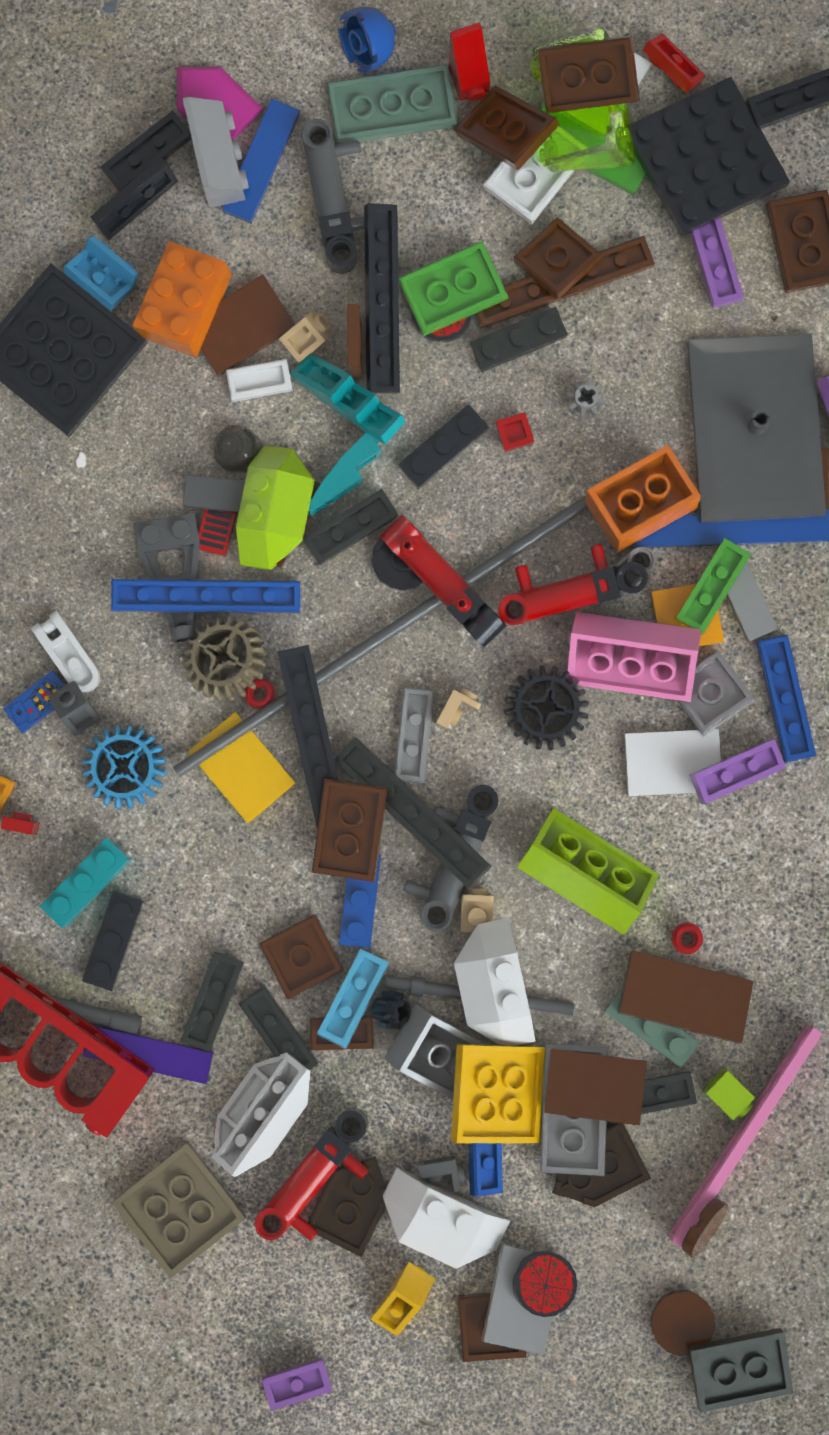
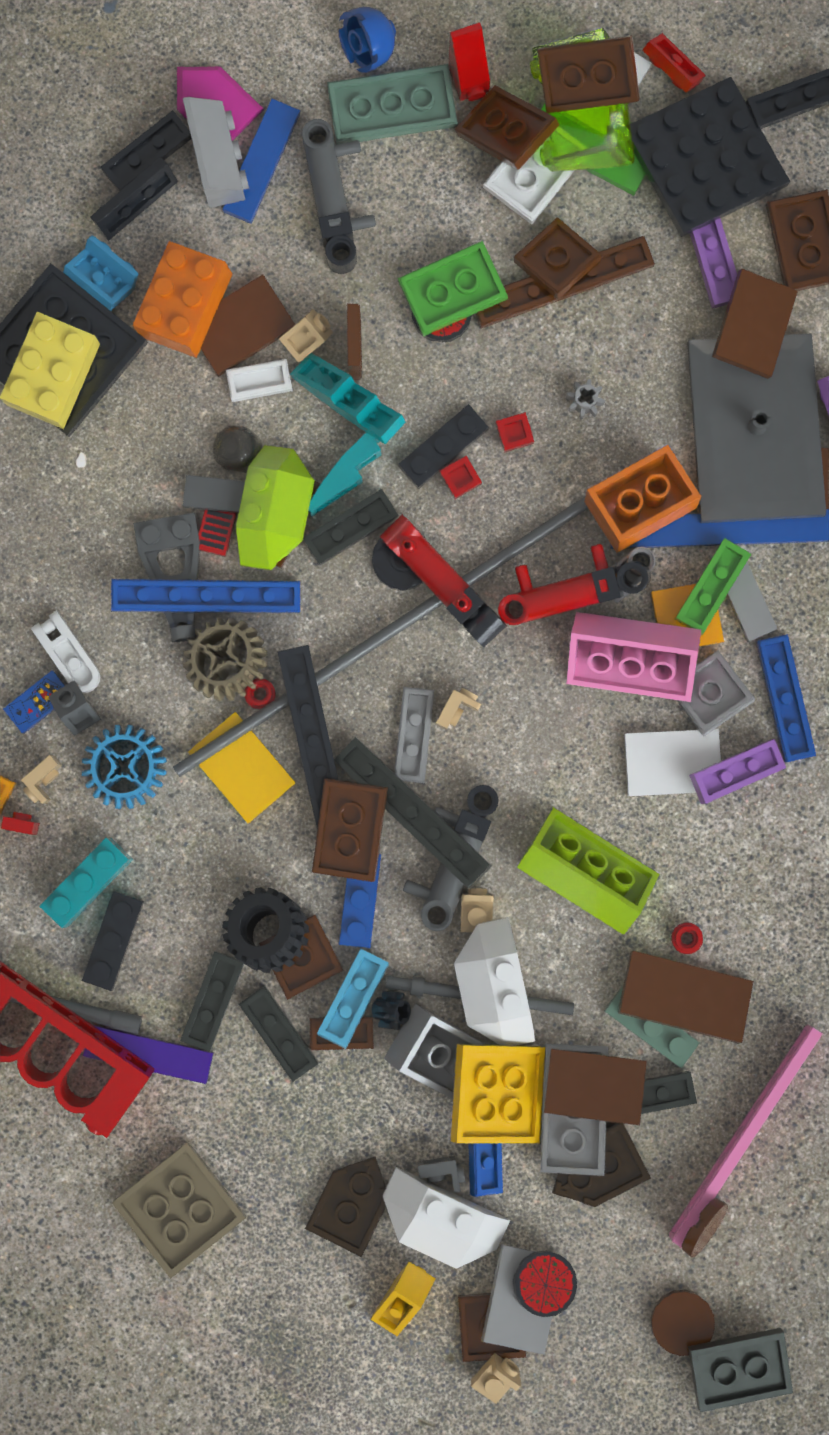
white wedge [212,1052,310,1177] -> none
red piece [255,1108,369,1241] -> none
medium lavender plate [262,1357,333,1411] -> none
black plate [364,203,400,394] -> none
pearl dark grey plate [470,306,568,372] -> none
black gear [504,666,589,750] -> none
lime brick [702,1067,755,1120] -> none
none -> light yellow brick [0,312,100,429]
none -> tan bracket [21,755,62,804]
none -> black tyre [222,887,309,973]
none -> red plate [439,456,482,499]
none -> tan bracket [471,1353,521,1404]
none -> reddish brown tile [712,269,798,379]

